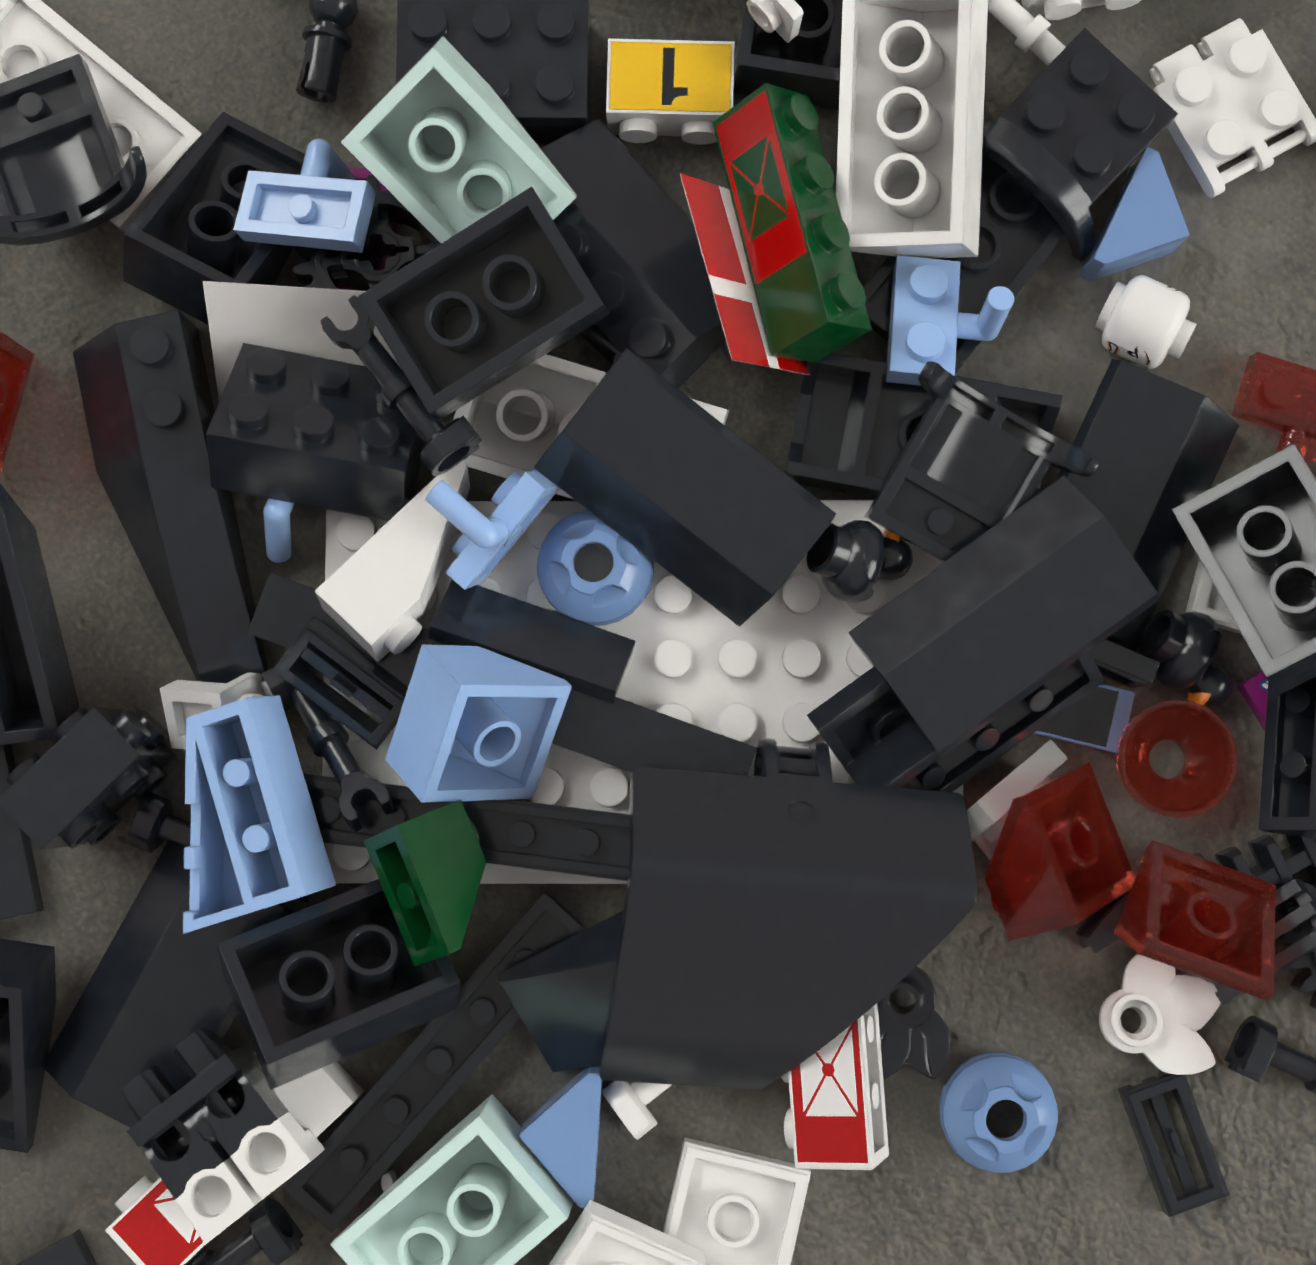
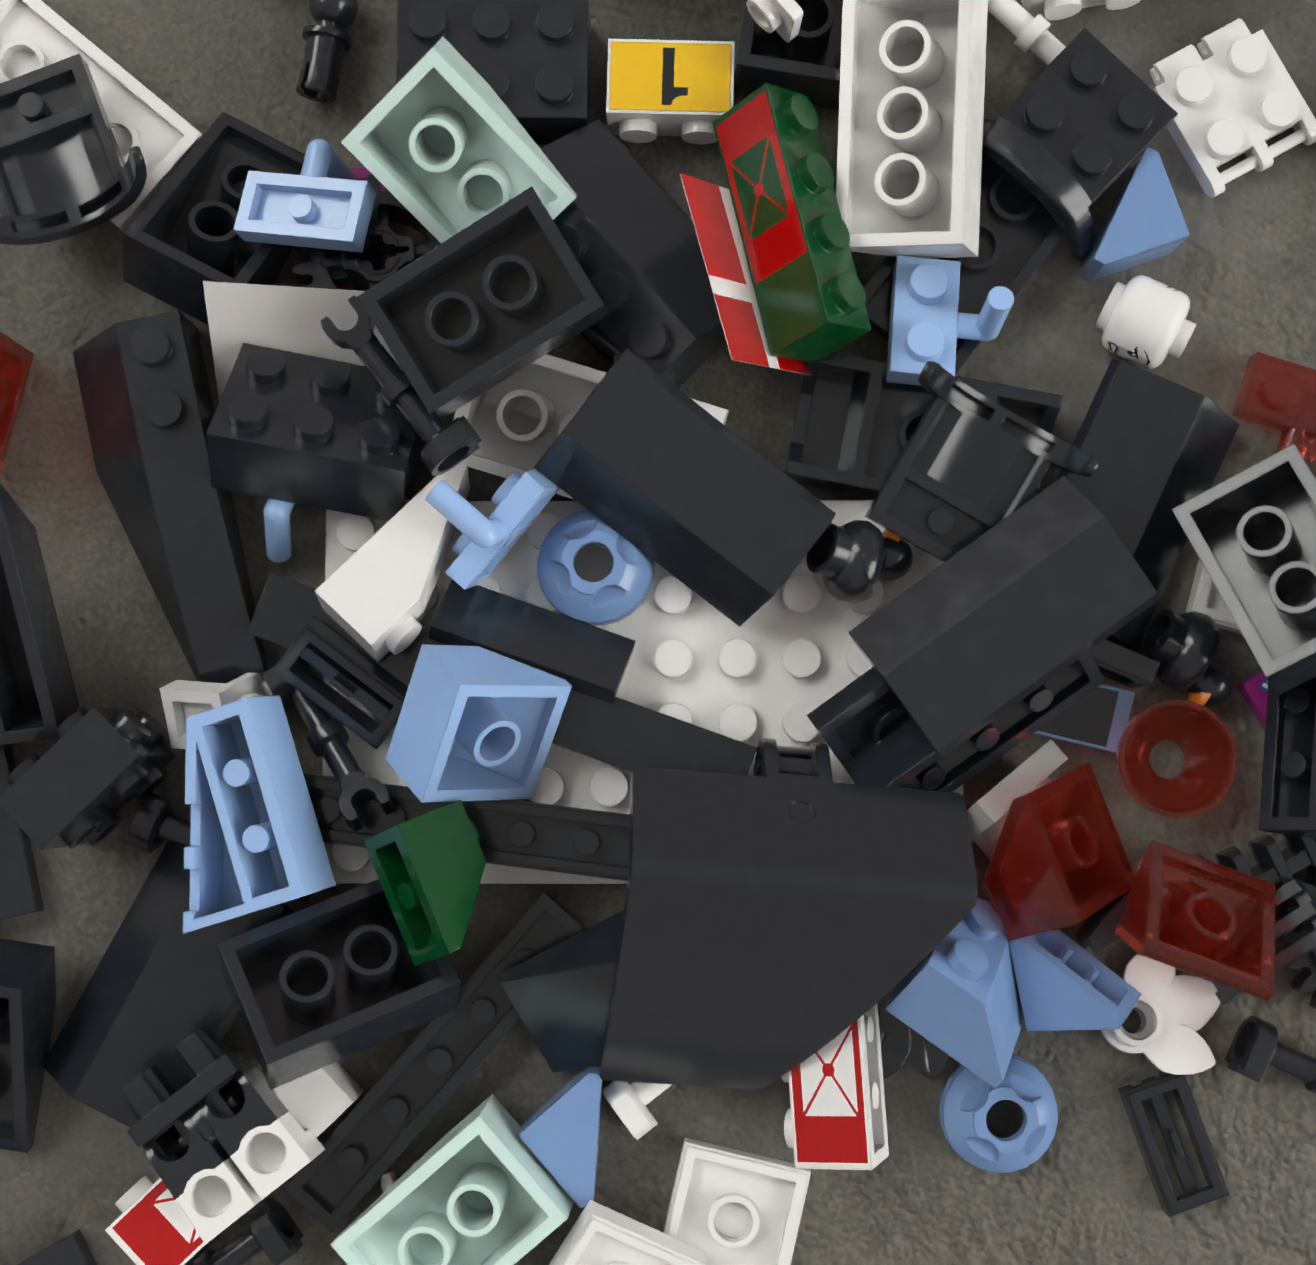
none -> medium blue slope [885,896,1024,1089]
none -> medium blue slope [1009,911,1142,1031]

